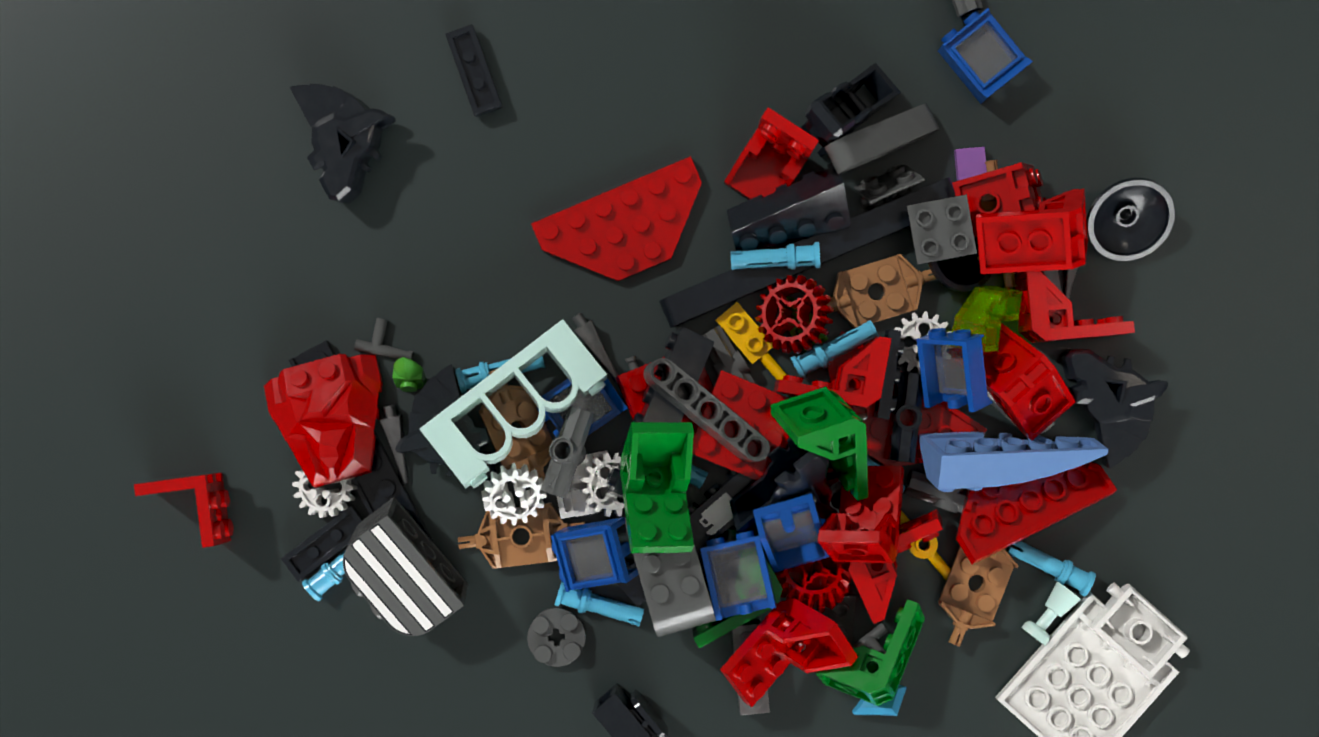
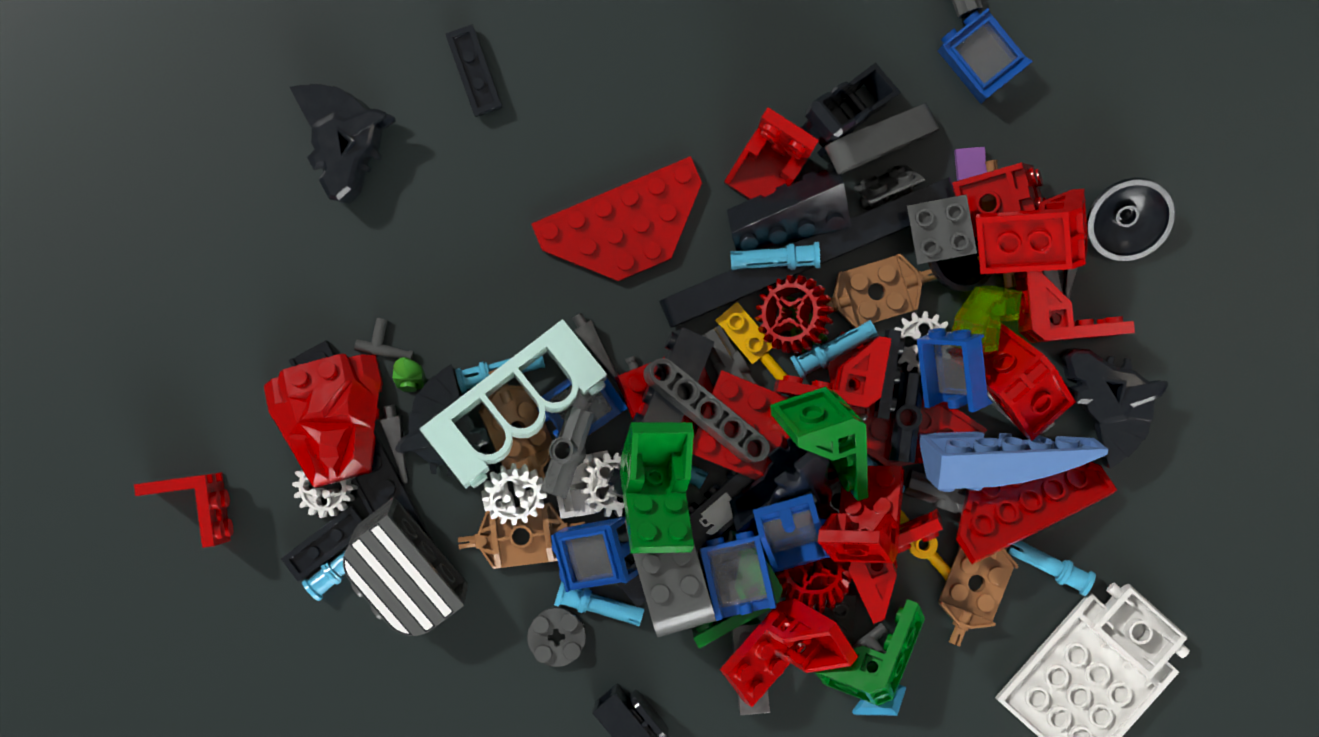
light aqua piece [1021,582,1081,646] -> none

